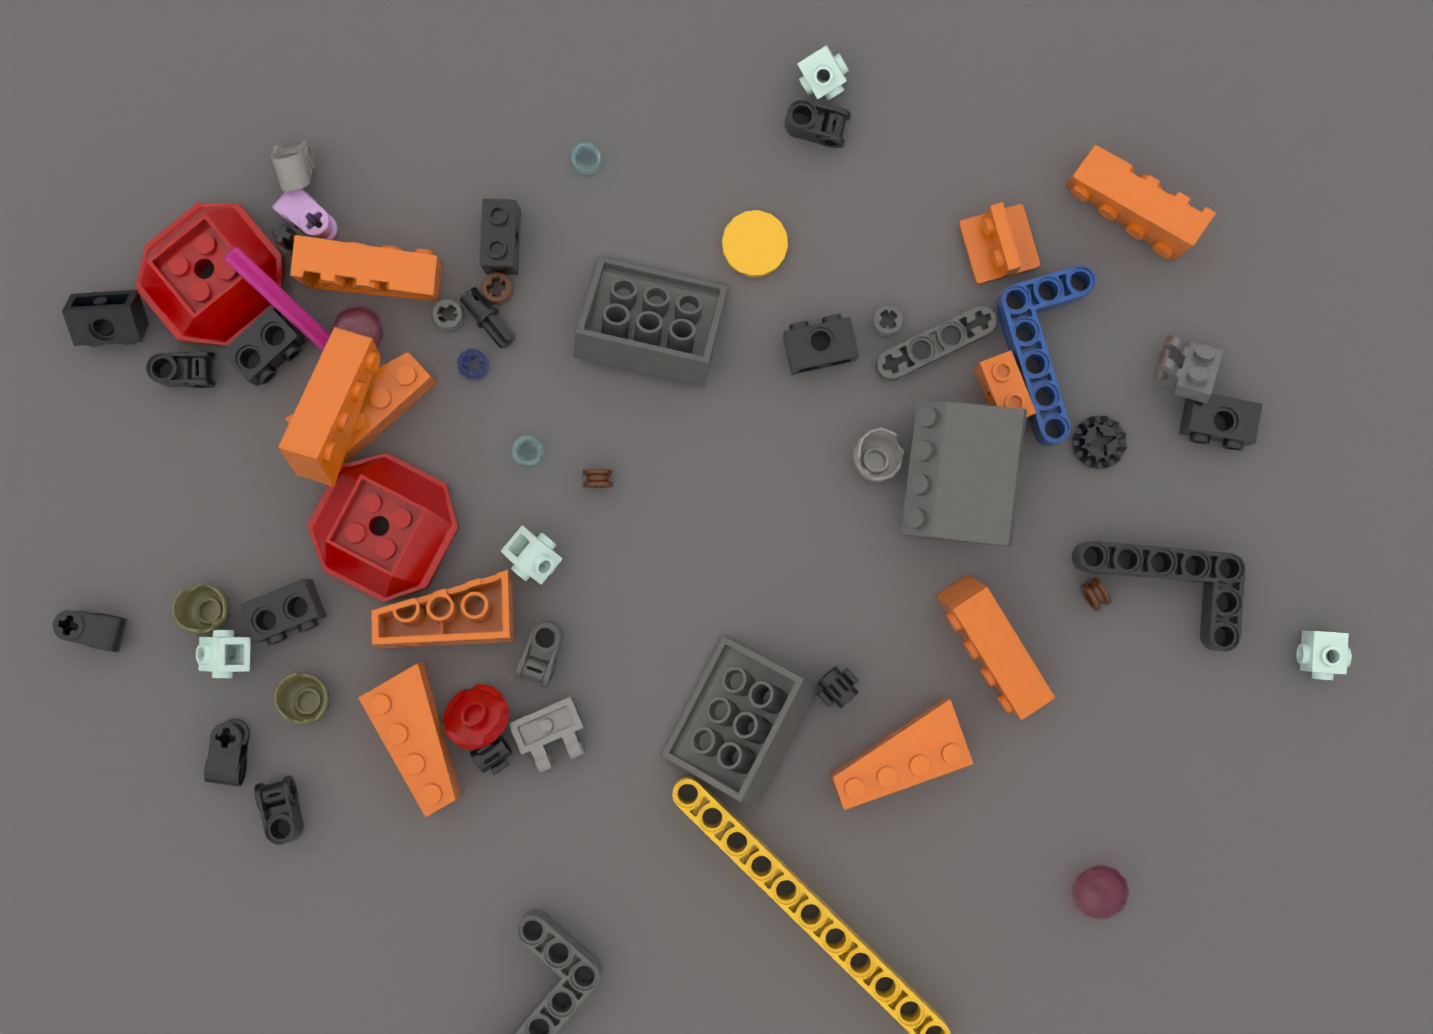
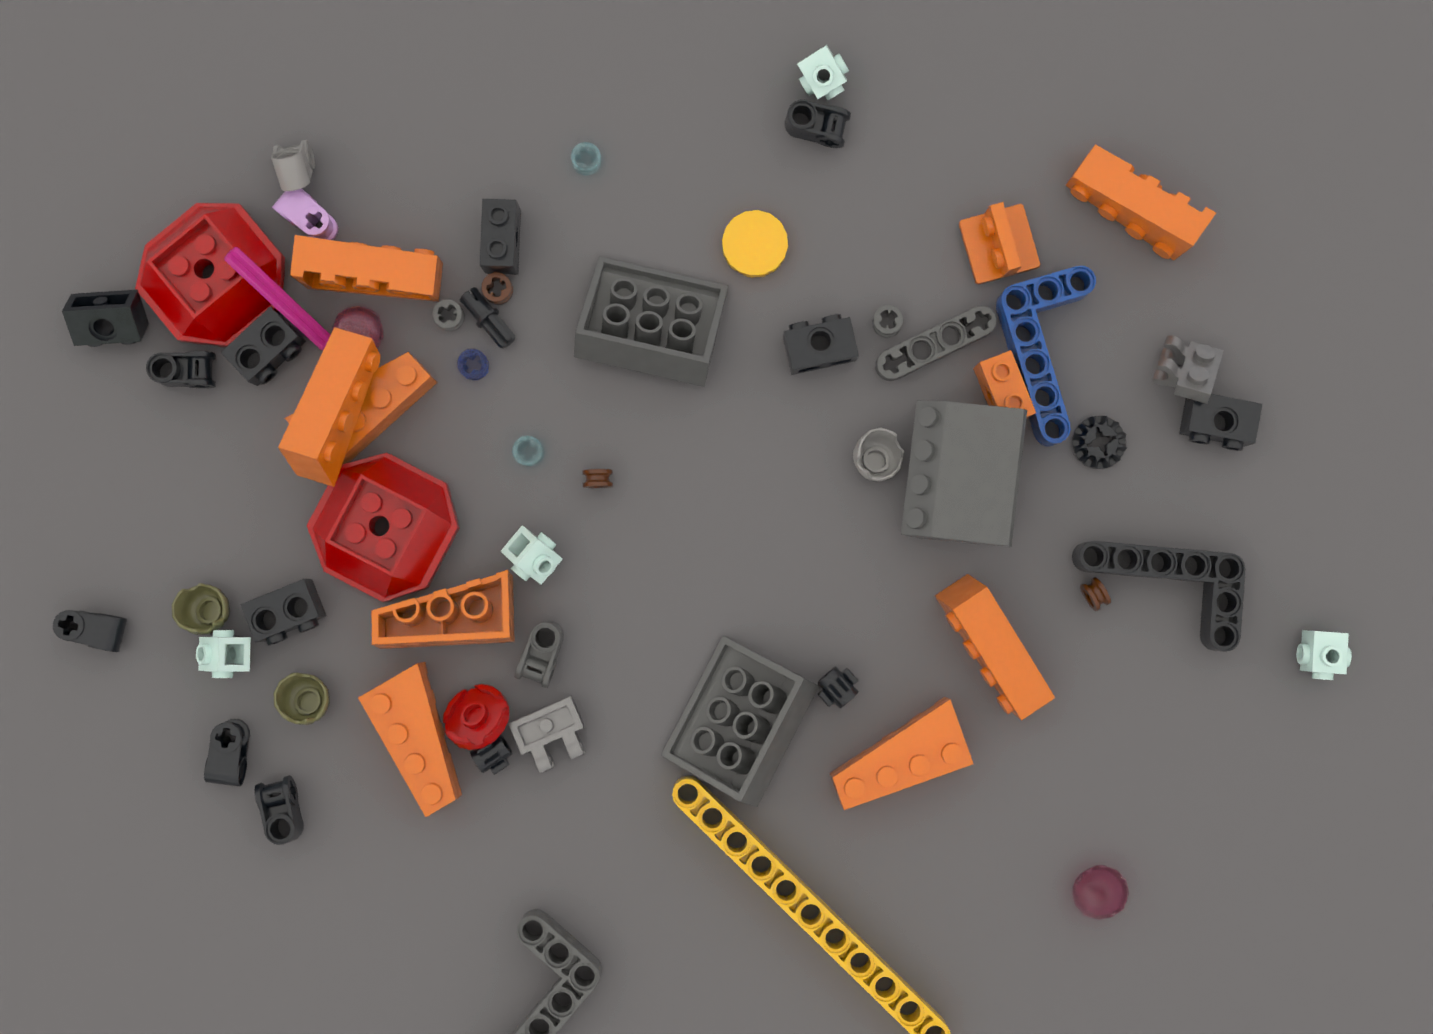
black axle [272,224,303,256] -> none

